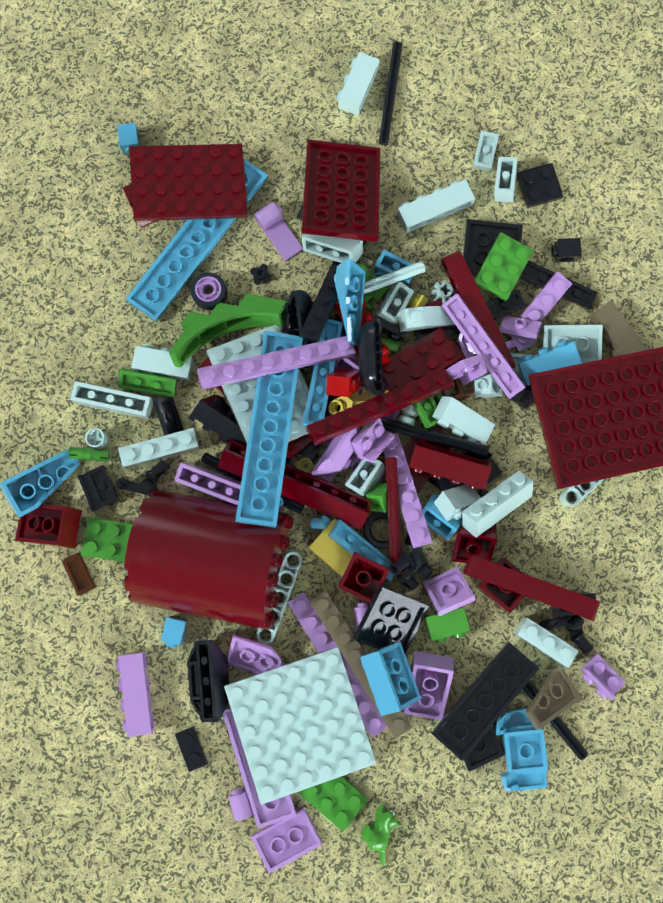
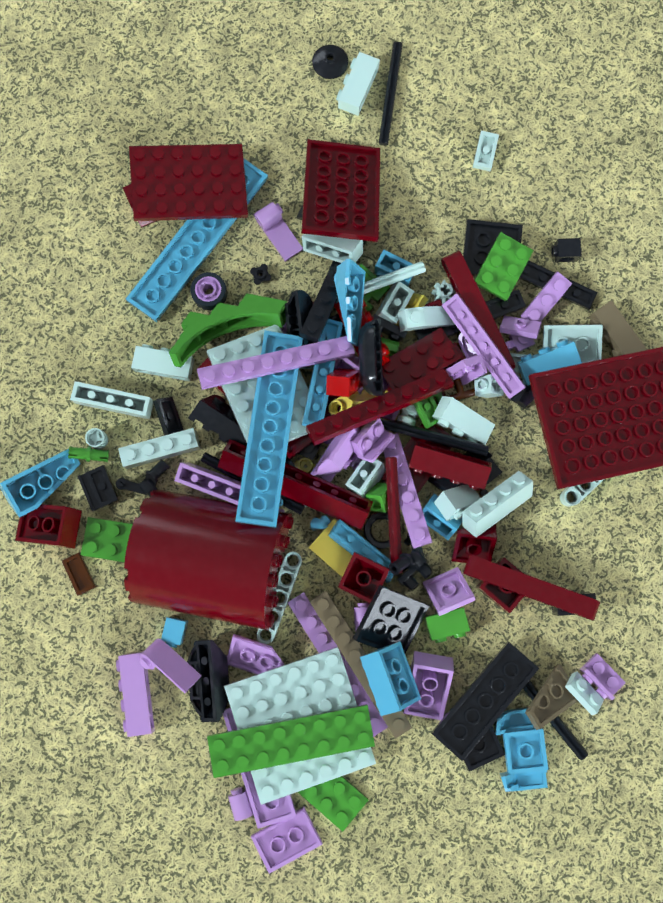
medium azure brick [117,123,141,155] -> none
bright green plate [118,368,178,398] -> none
black plate [175,726,208,772] -> none
bright green animal [361,804,402,866] -> none
light aqua brick [397,179,475,234] -> none
light aqua brick [494,157,517,203] -> none
light aqua brick [513,617,578,668] -> none
black plate [516,163,563,208] -> none
black pin [540,615,594,654] -> none
none -> lavender door [139,639,201,693]
none -> bright green plate [207,704,375,778]
none -> black dish [312,45,348,79]
none -> light aqua plate [565,671,604,715]

